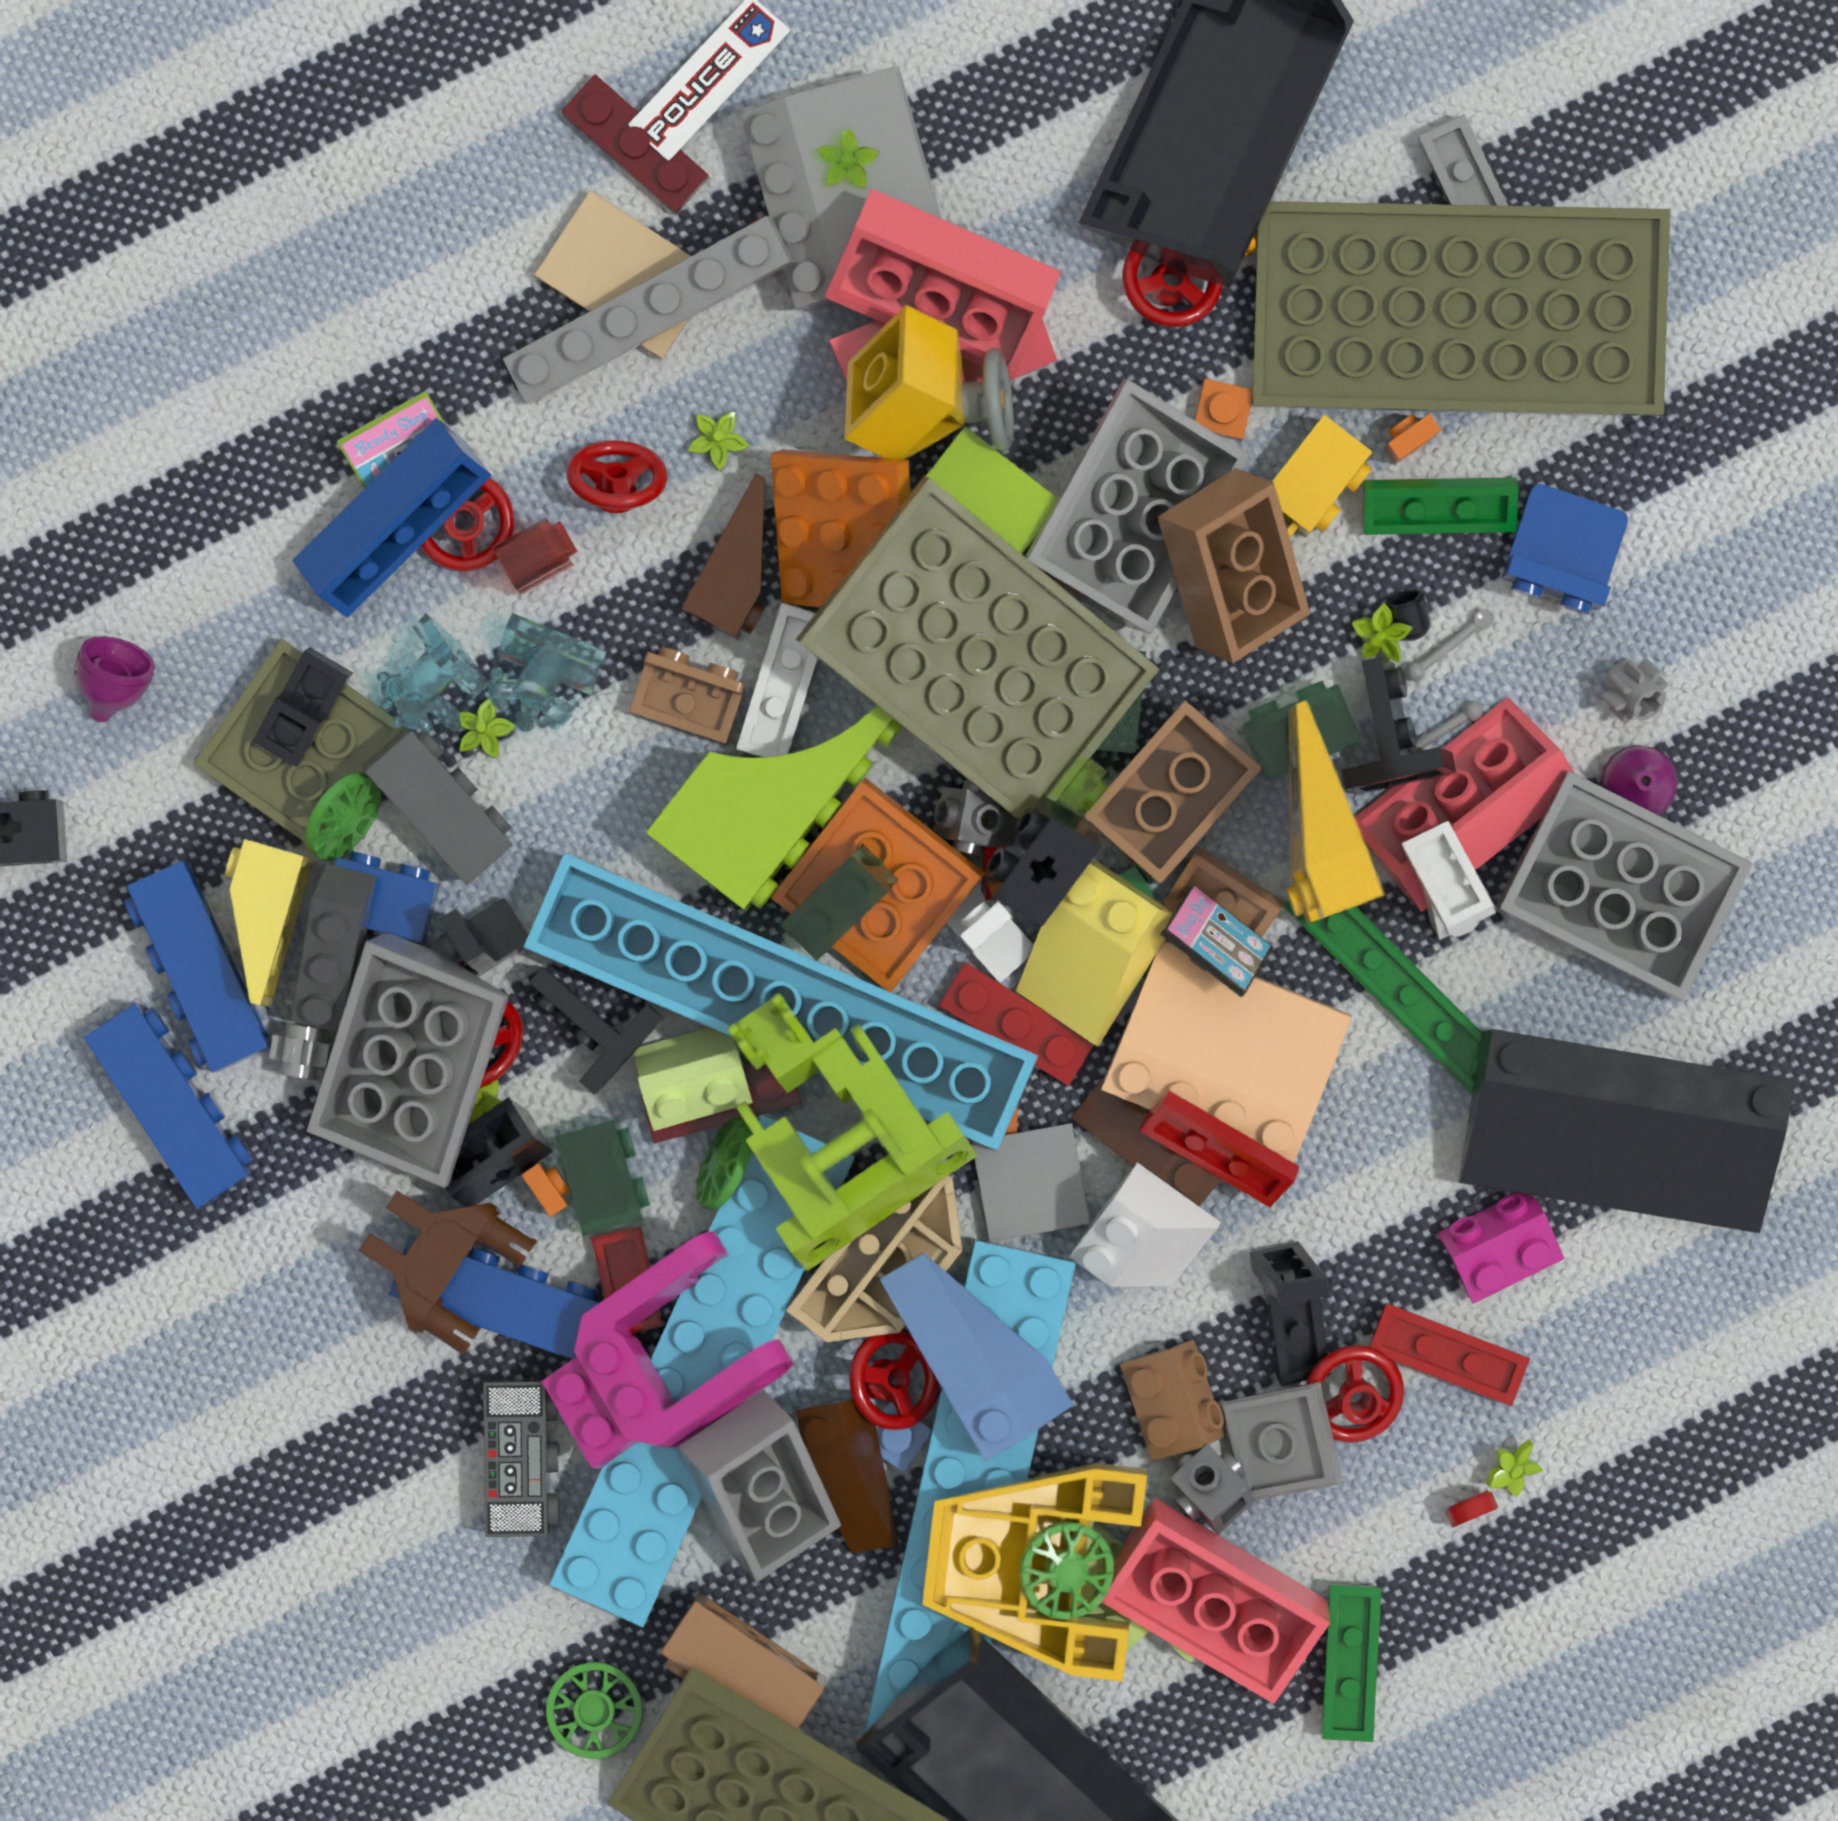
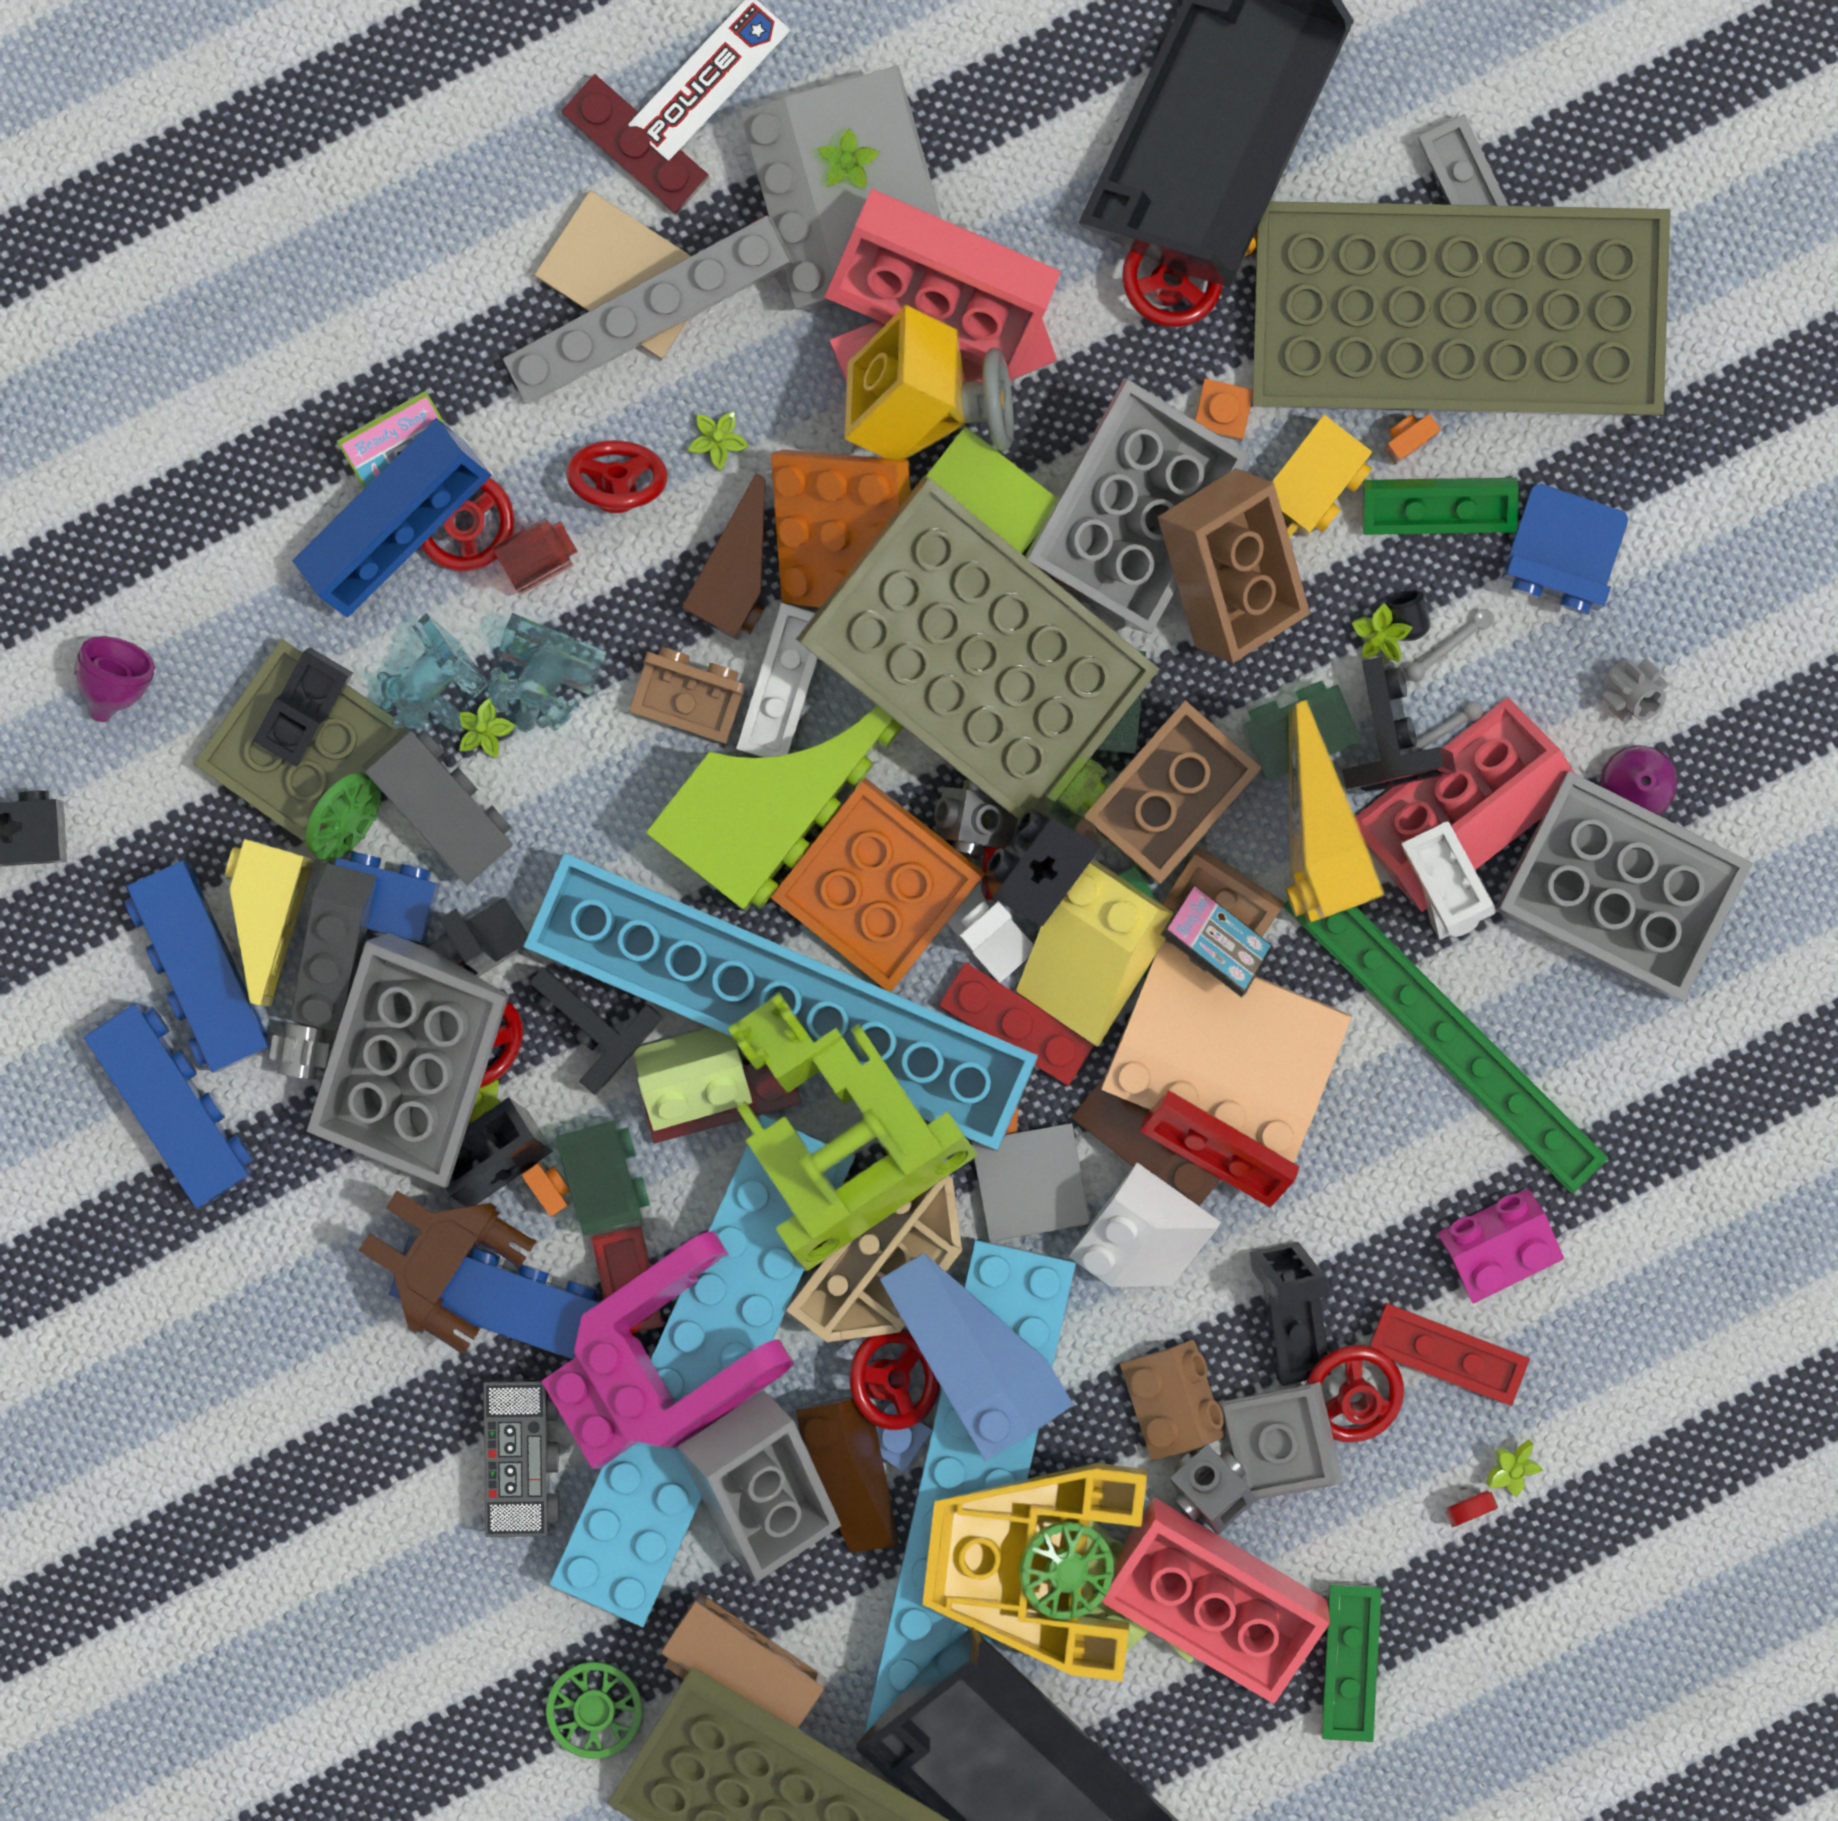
bright green wheel [695,1117,753,1211] -> none
clear green piece [780,843,899,961] -> none
black slope [1458,1029,1795,1233] -> none

